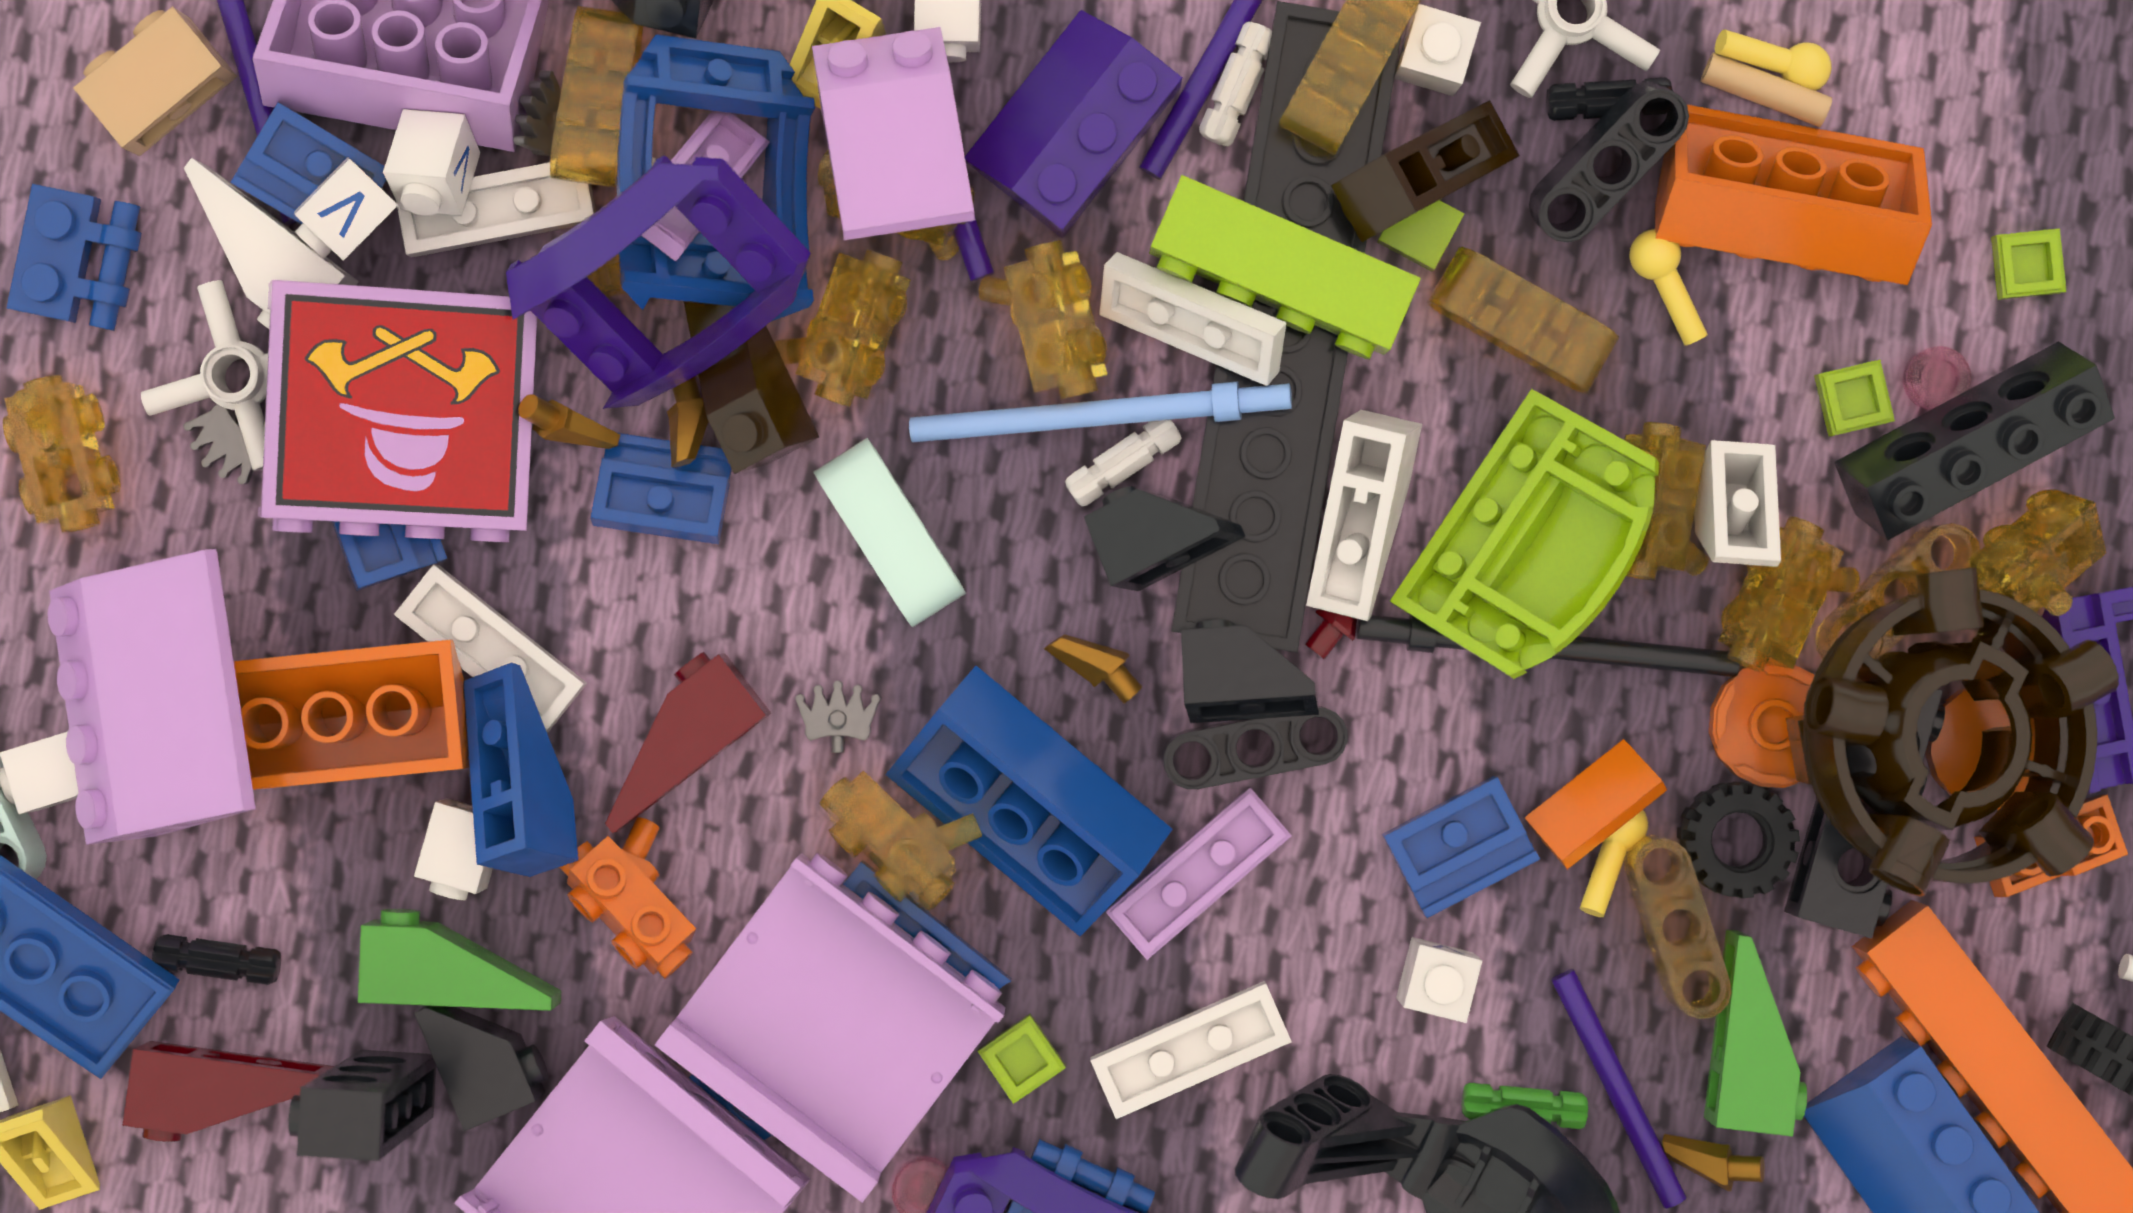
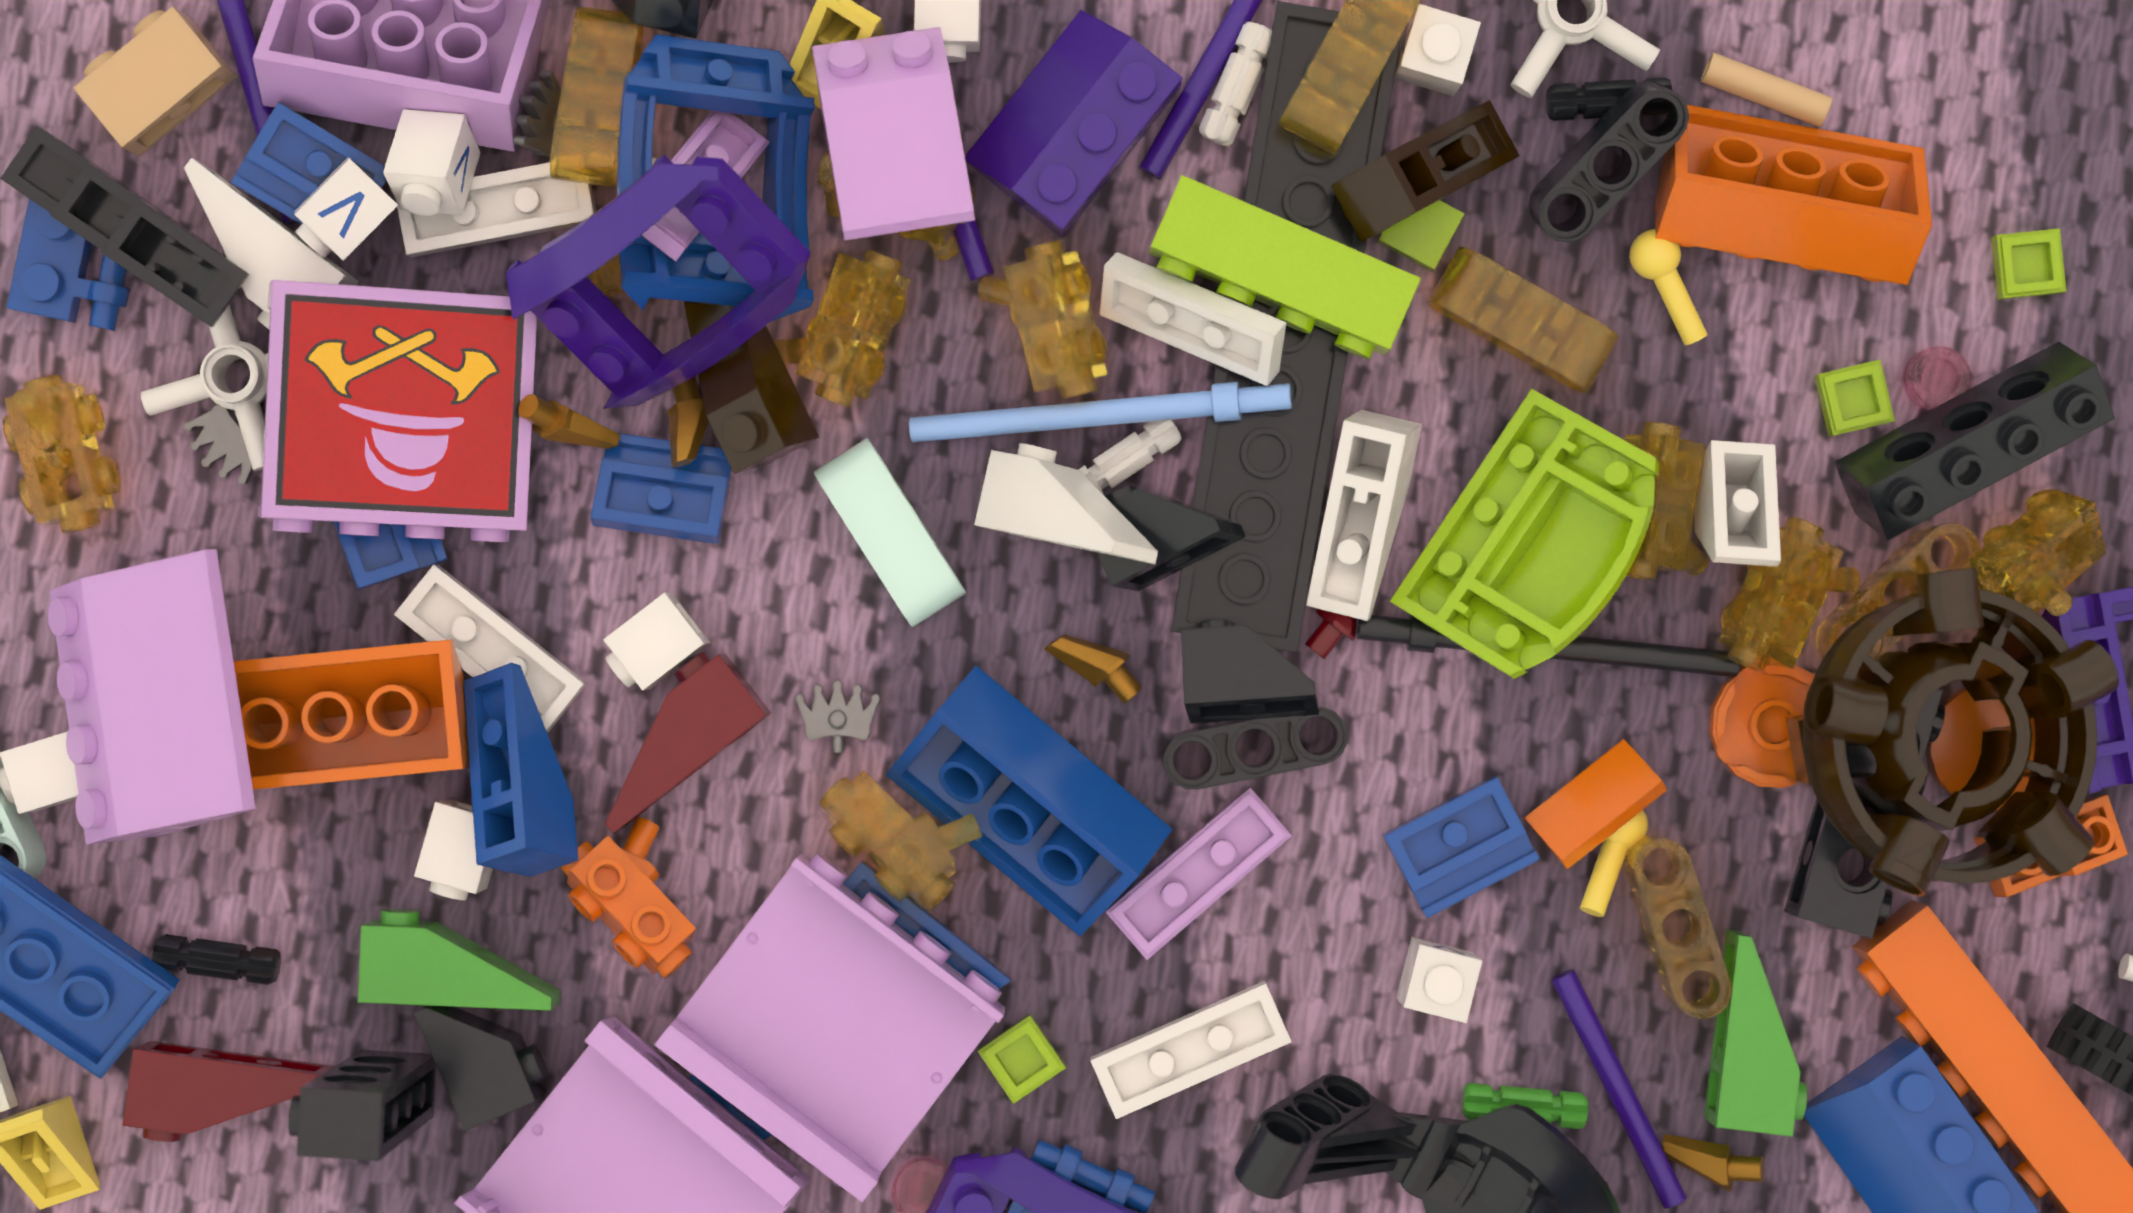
black tyre [1676,782,1800,898] -> none
light yellow bar [1715,29,1832,91] -> none
none -> black slope [0,126,250,327]
none -> white brick [603,592,711,691]
none -> white slope [974,443,1158,564]

